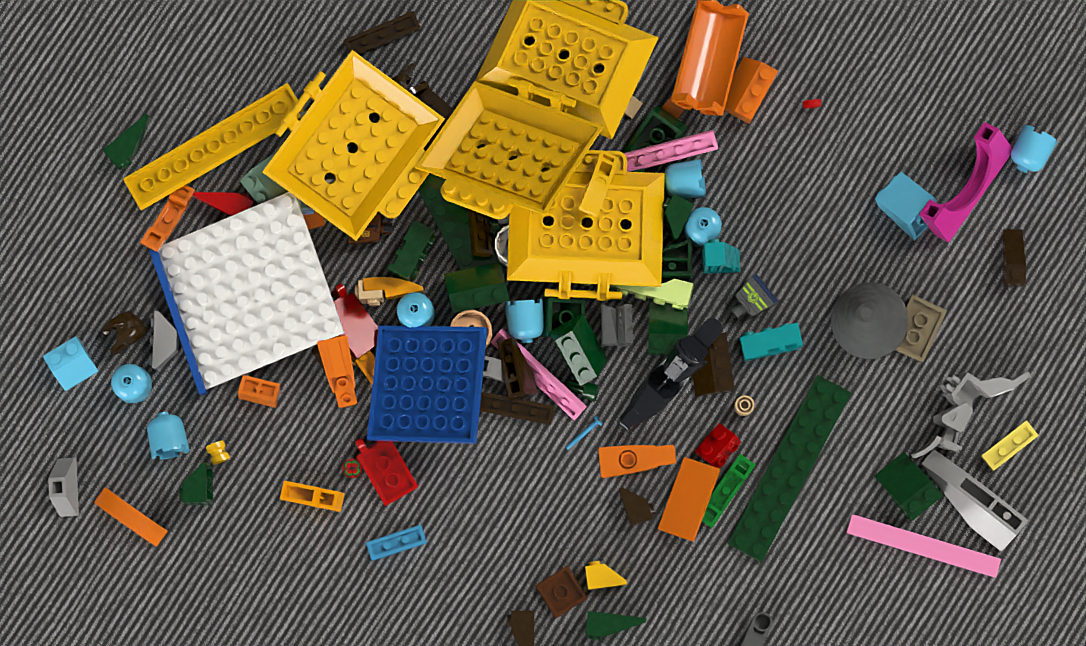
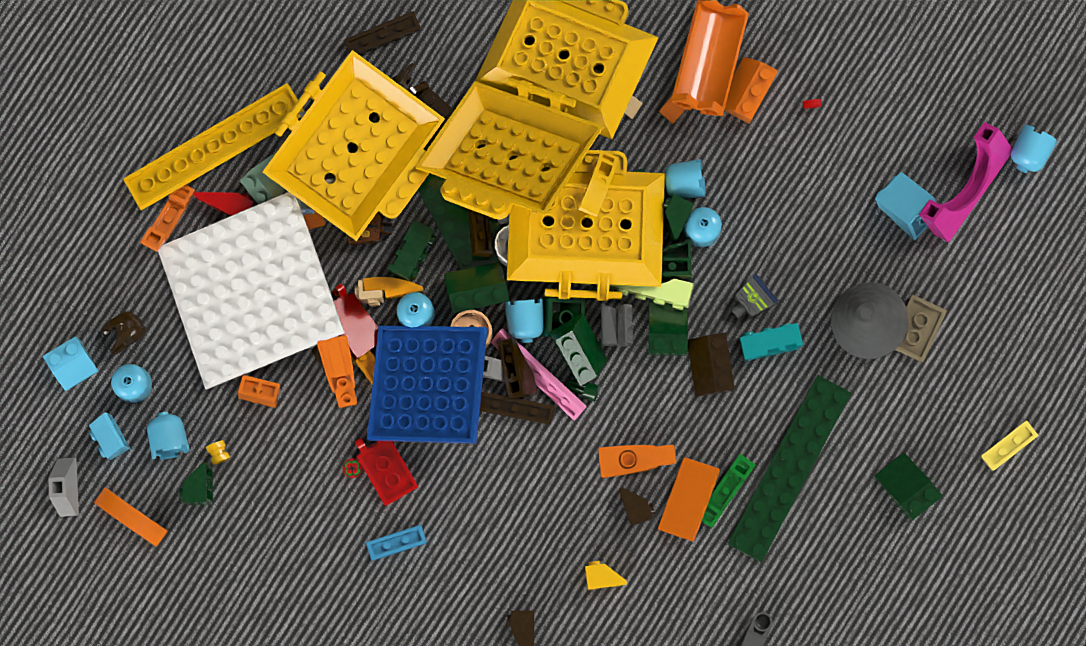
dark green slope [103,114,151,170] -> none
blue tile [149,250,208,396] -> none
light grey slope [149,311,179,370] -> none
light orange slope [280,481,345,512] -> none
reddish brown tile [535,565,588,619] -> none
dark azure piece [565,415,603,450] -> none
dark green slope [585,611,647,640] -> none
black piece [619,318,723,431] -> none
dark green slope [623,105,688,173] -> none
bright pink tile [624,130,718,172] -> none
red bracket [695,422,741,468] -> none
teal wedge [701,239,741,274] -> none
tan wheel [734,395,754,416] -> none
bright pink tile [846,514,1001,578] -> none
light grey piece [911,371,1030,458] -> none
light grey wedge [921,449,1028,551] -> none
dark brown slope [1003,229,1026,287] -> none
none -> medium azure slope [89,412,130,460]

